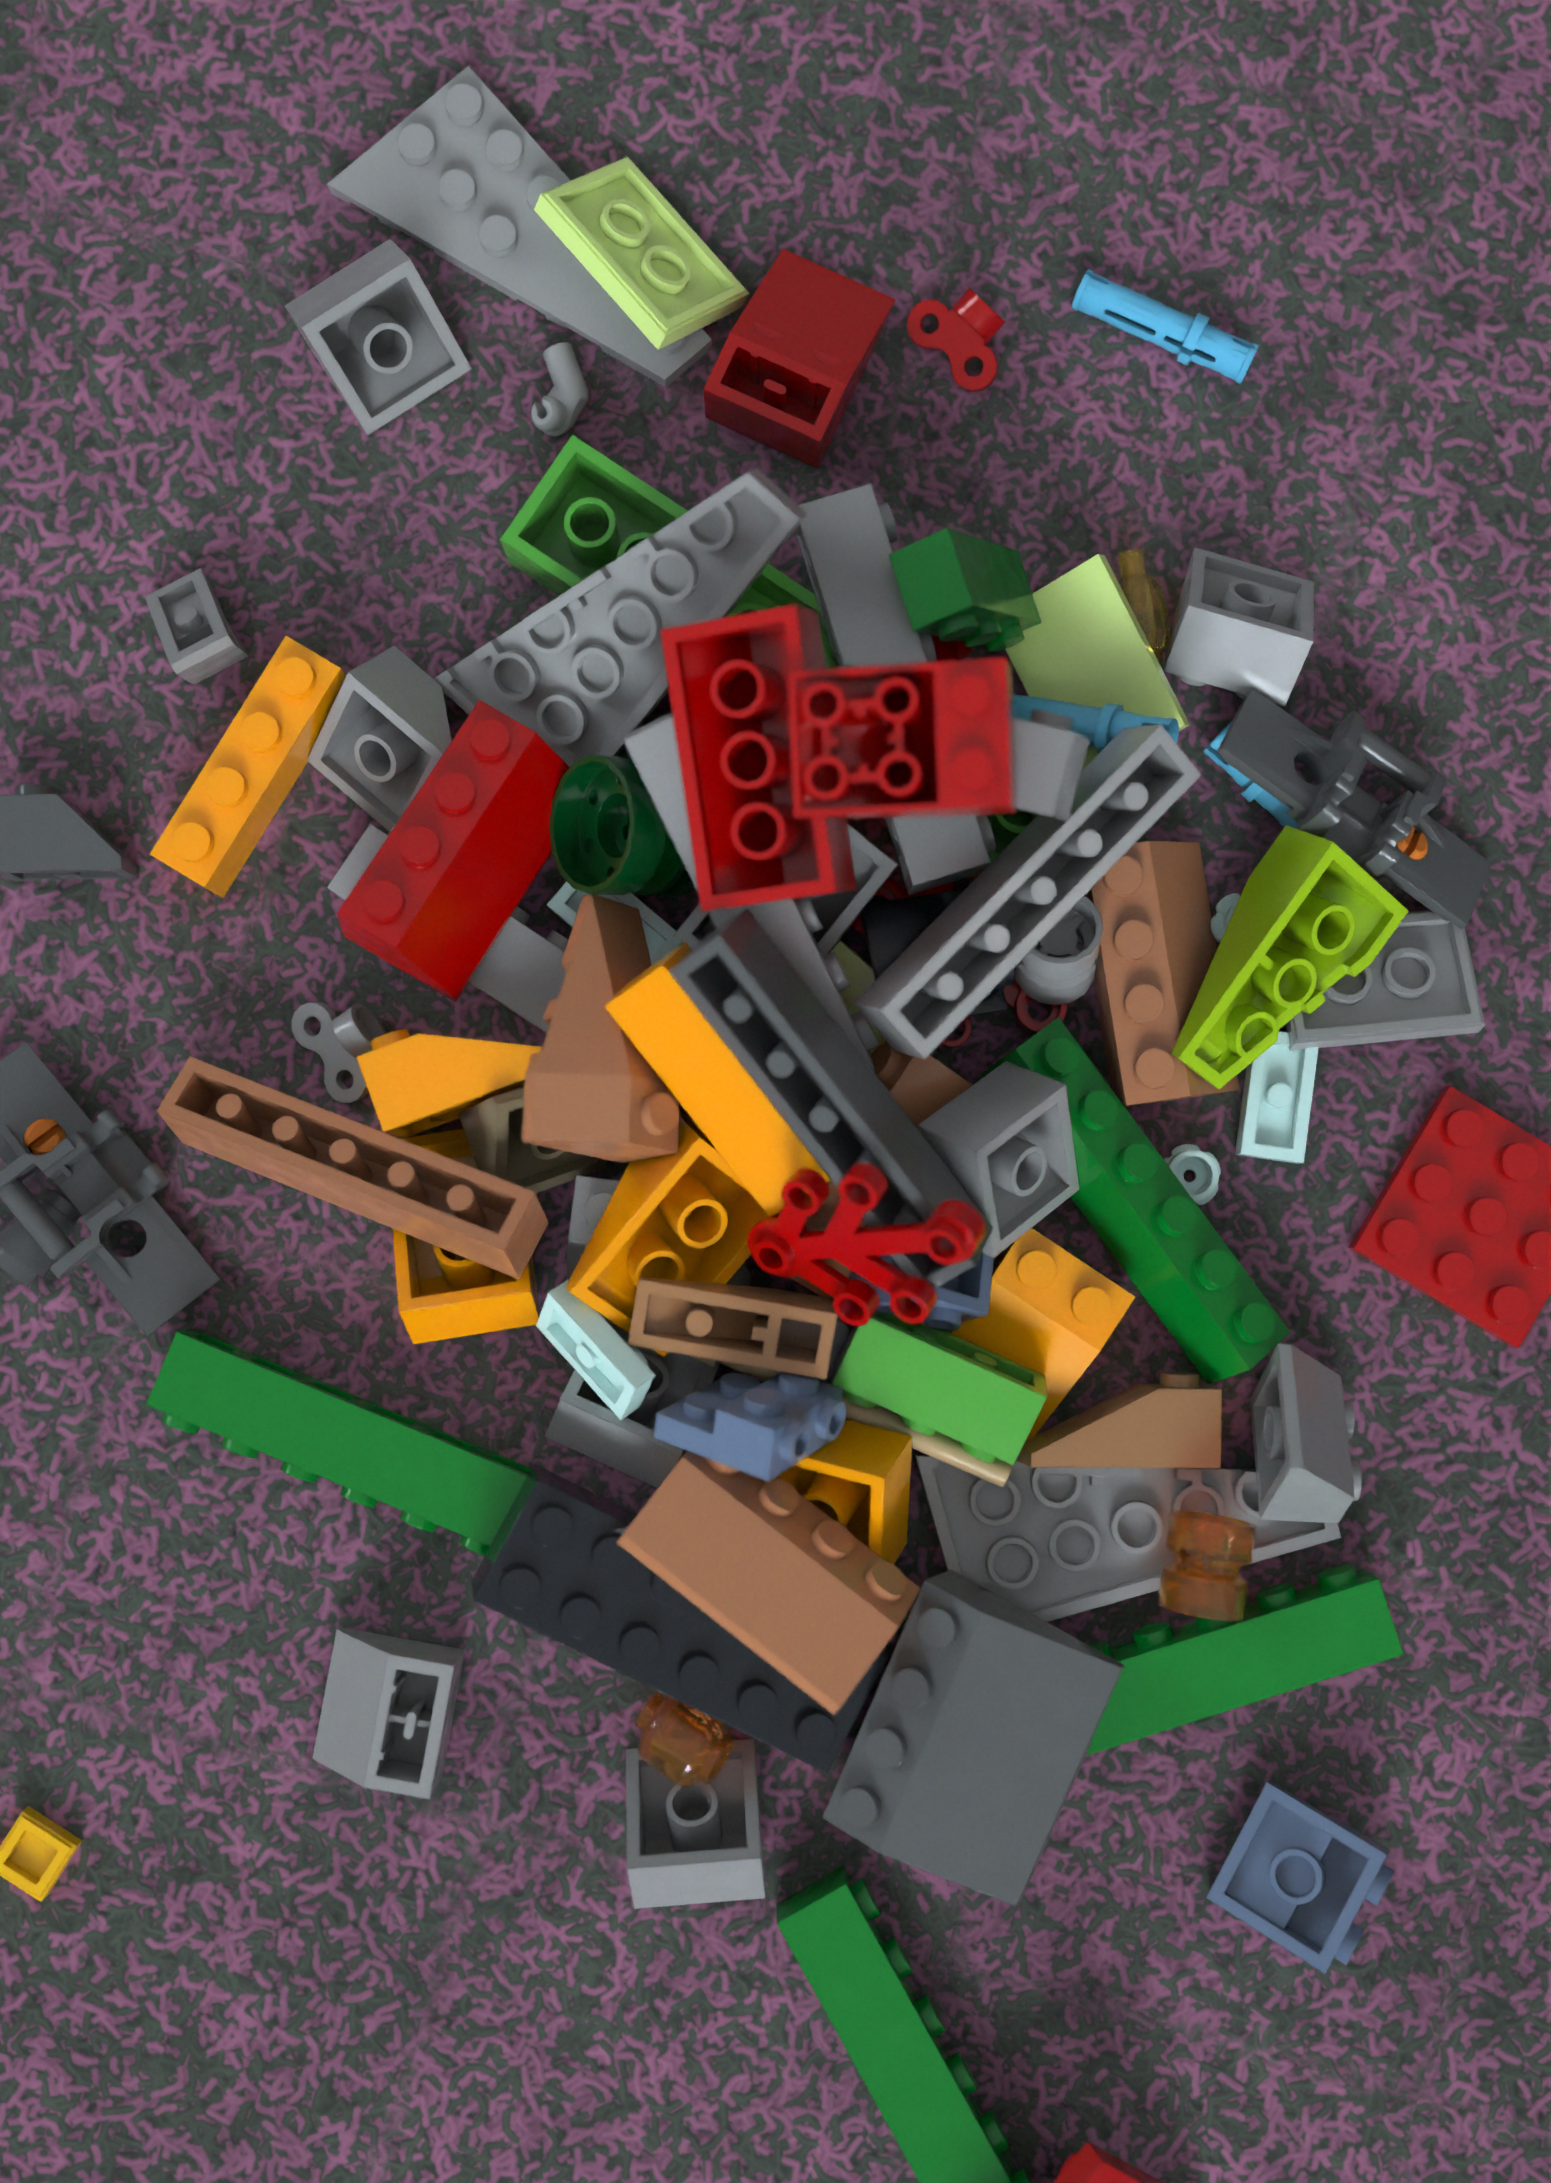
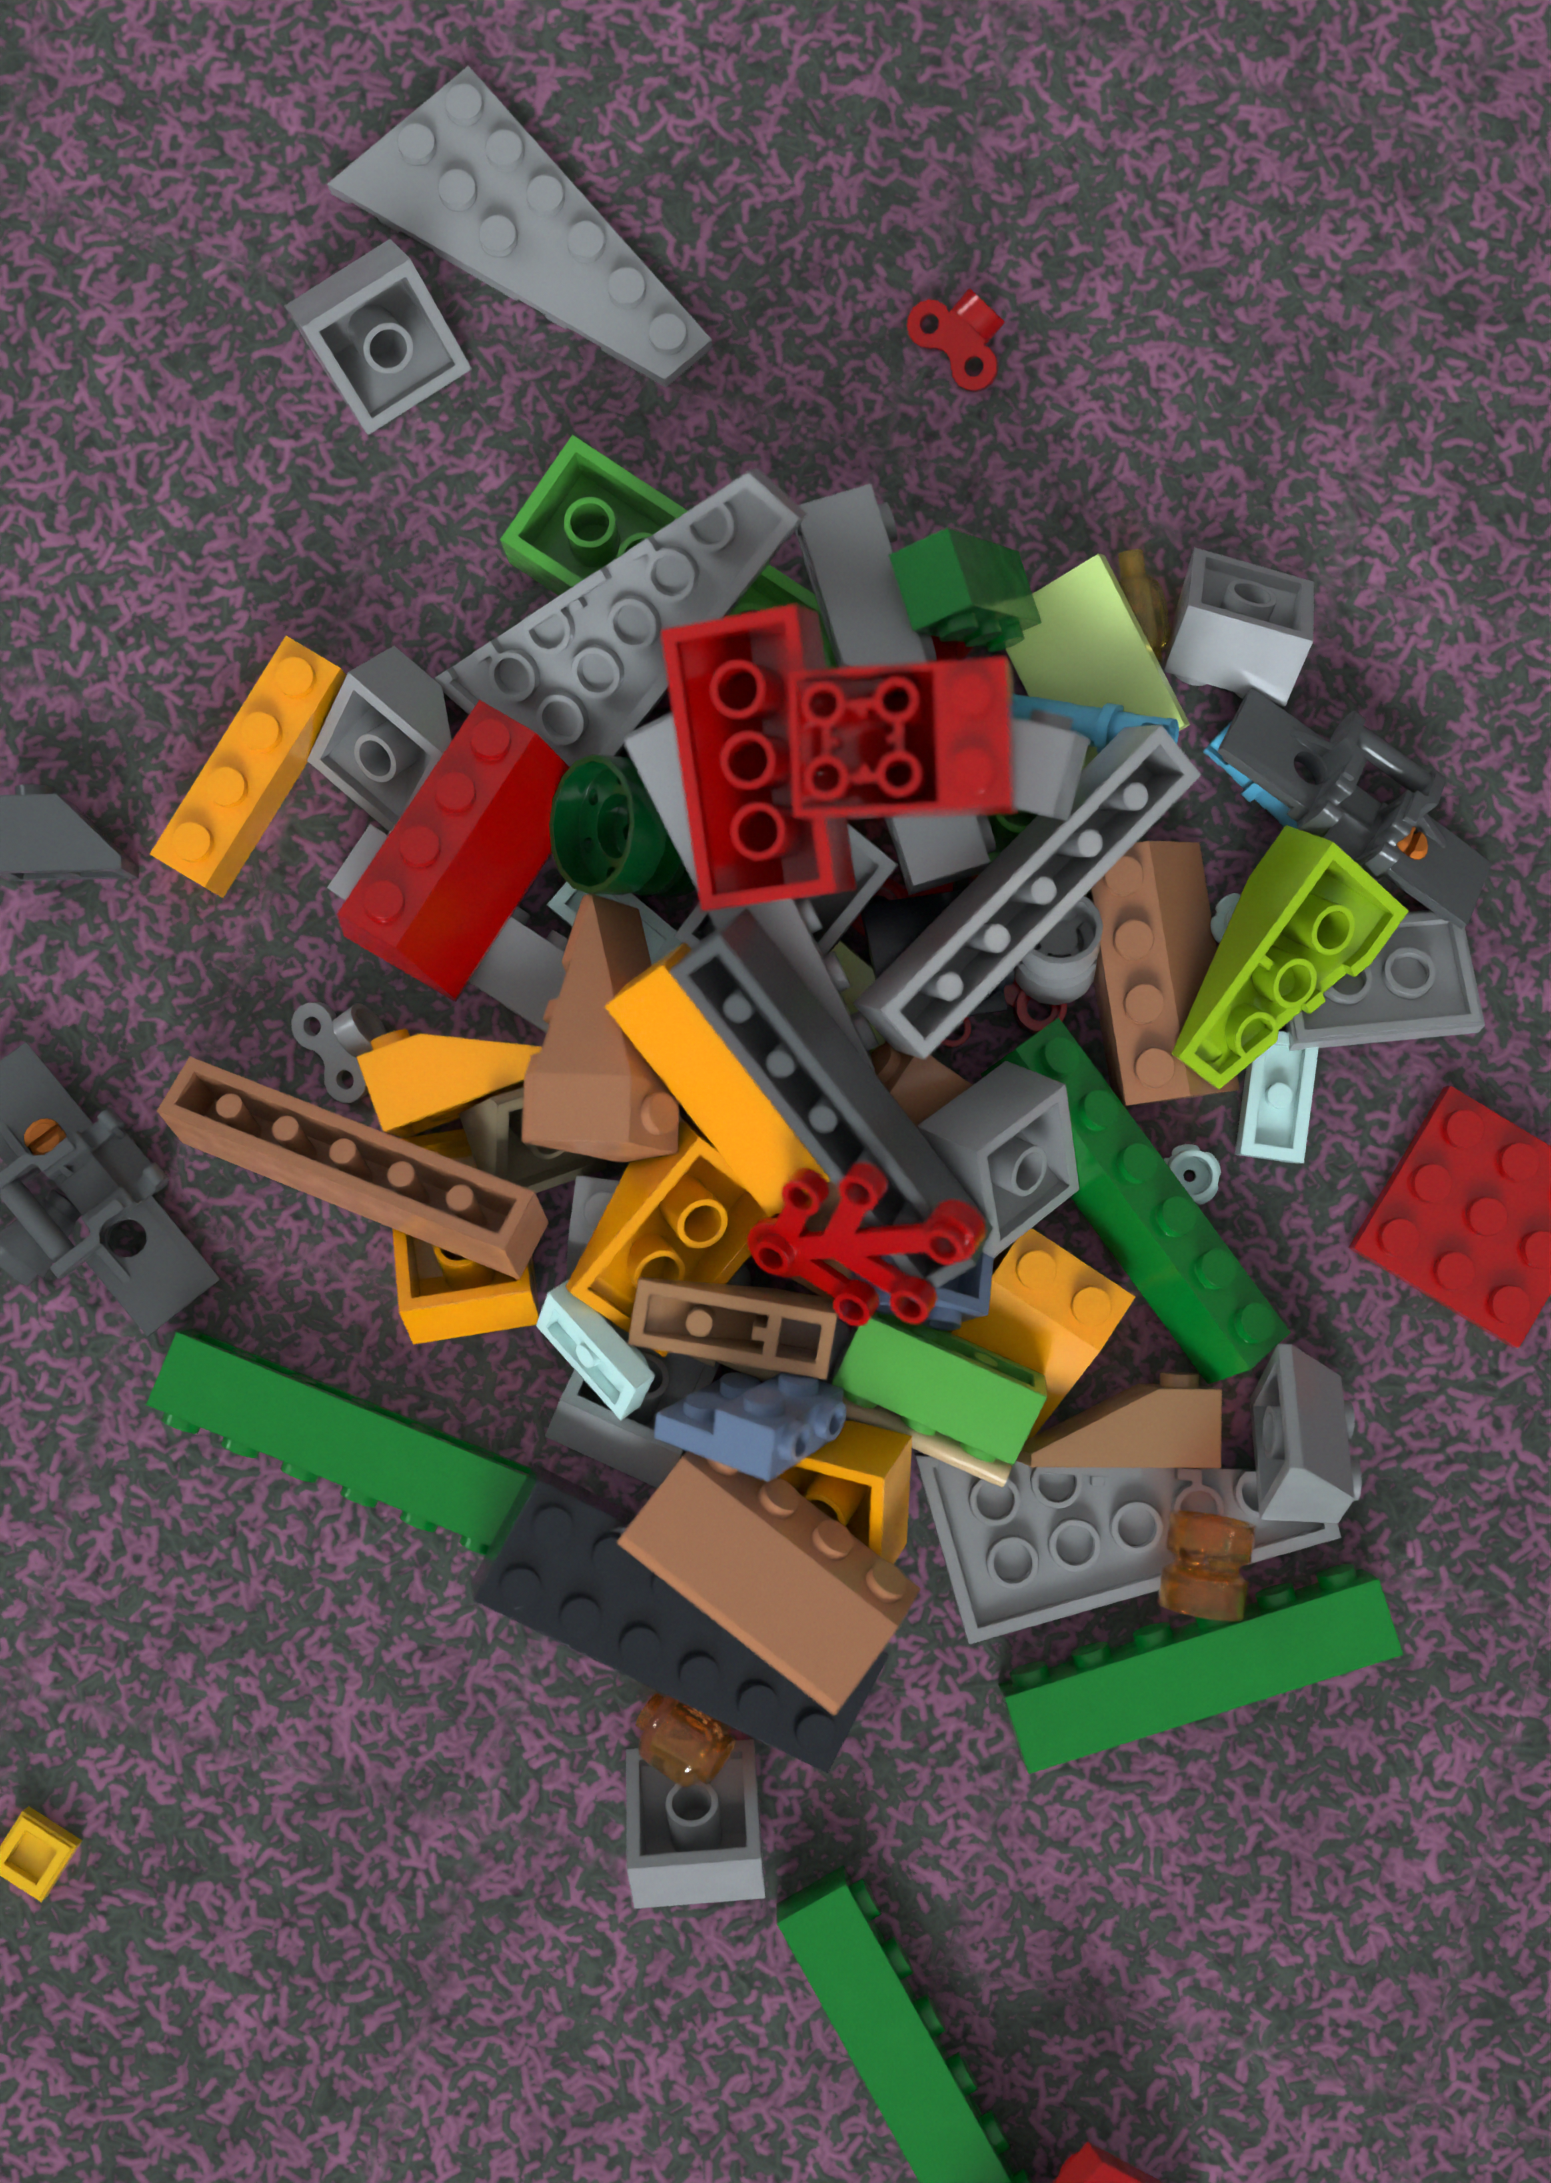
light grey slope [145,568,248,685] -> none
light grey slope [312,1627,465,1799] -> none
light grey arm [531,342,589,436] -> none
yellowish green tile [534,157,749,350] -> none
red slope [703,249,896,468] -> none
dark grey slope [822,1570,1125,1906] -> none
medium azure pin [1071,269,1259,384] -> none
sand blue plate [1206,1780,1395,1974] -> none

